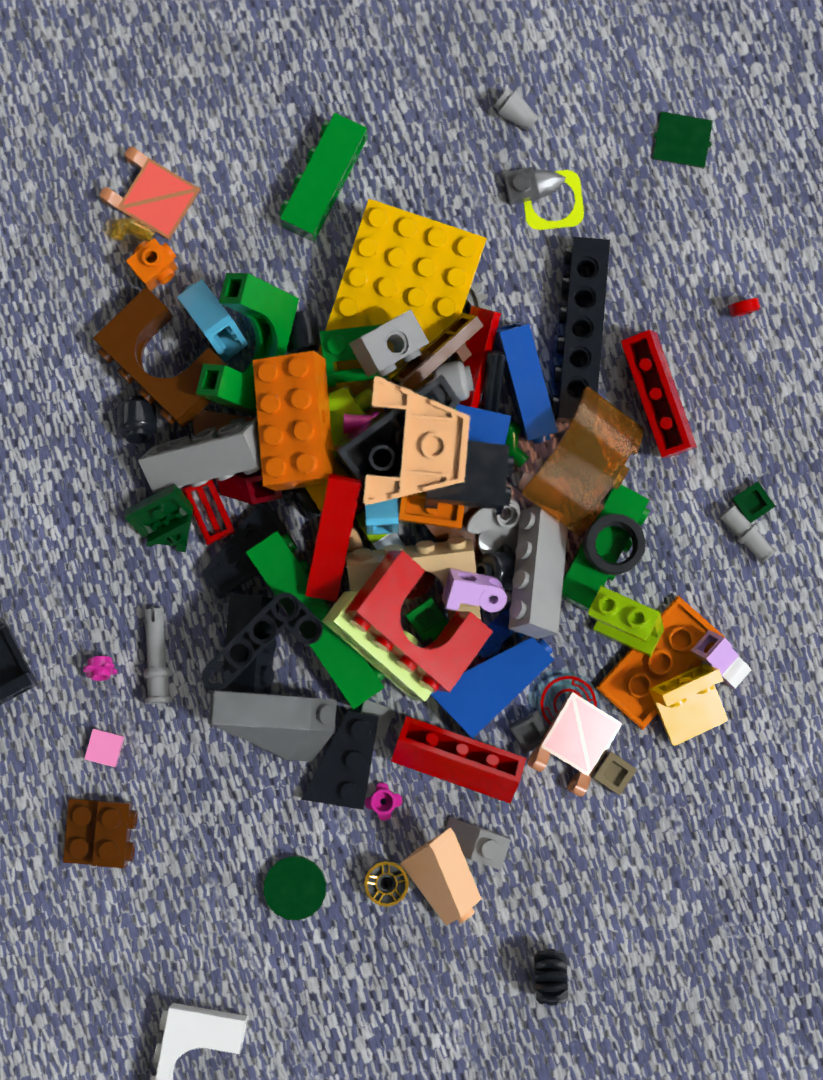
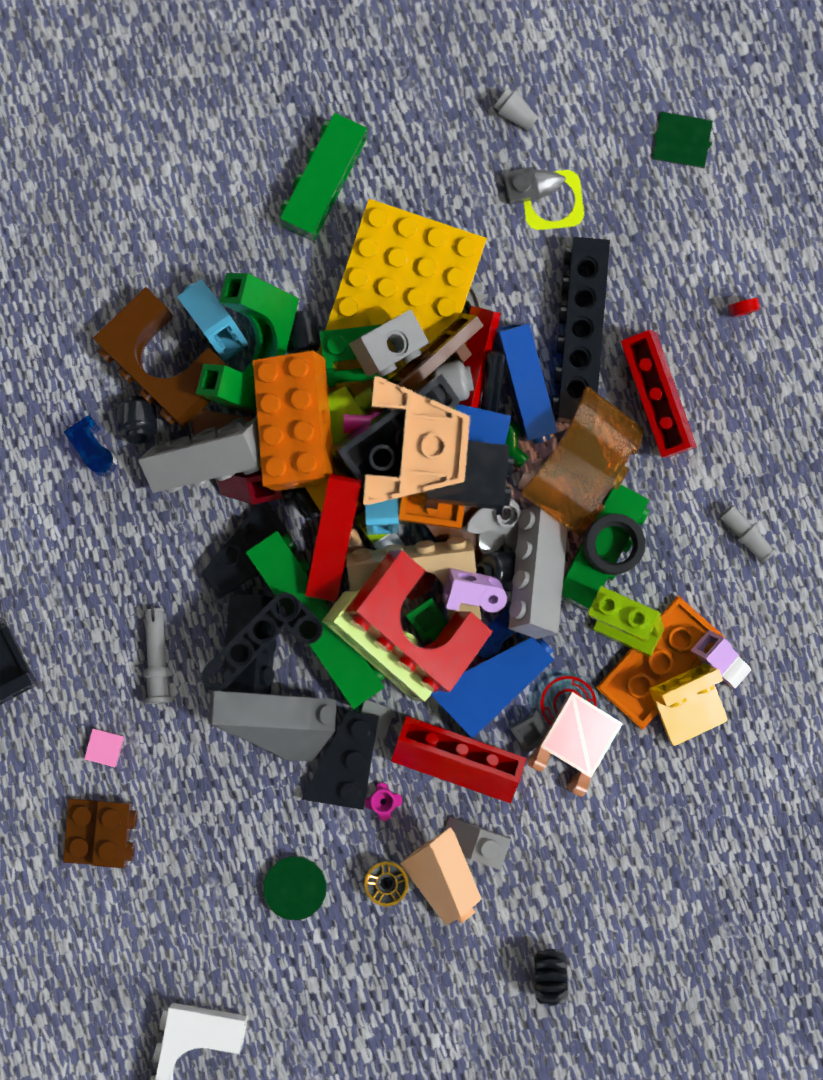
dark pink plate [83,656,117,681] -> none
coral flag [99,146,201,240] -> none
clear yellow arm [109,218,155,242] -> none
dark green slope [124,484,193,553] -> none
orange brick [126,238,178,291] -> none
red tile [183,479,235,545] -> none
dark tan plate [593,751,637,796] -> none
dark green tile [731,481,776,523] -> none
none -> clear blue leg [64,415,117,476]

